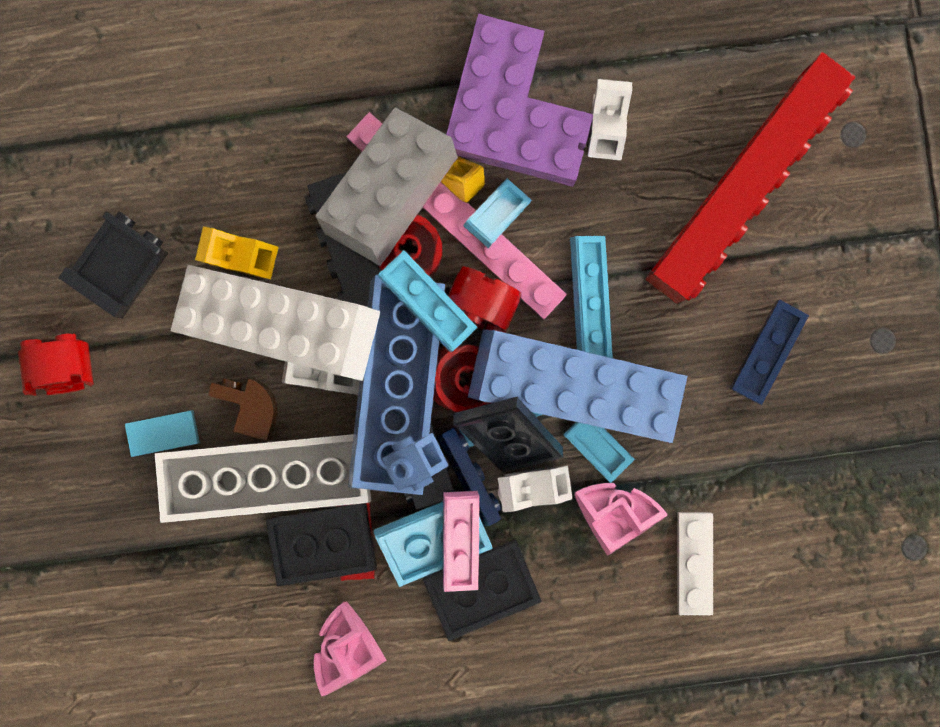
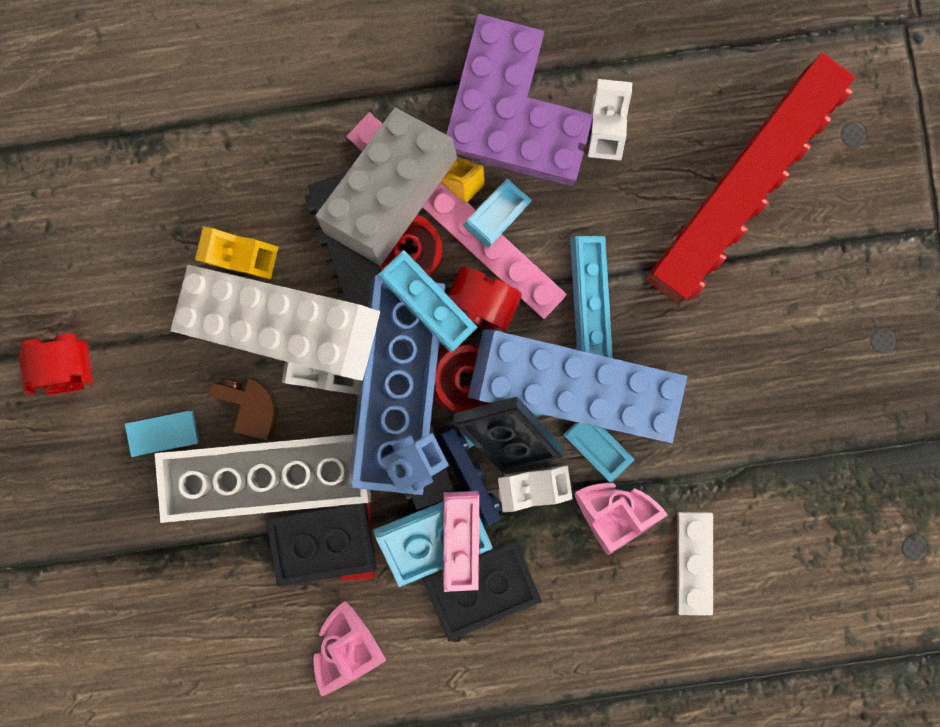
black panel [58,211,168,319] -> none
dark blue plate [730,299,809,405] -> none

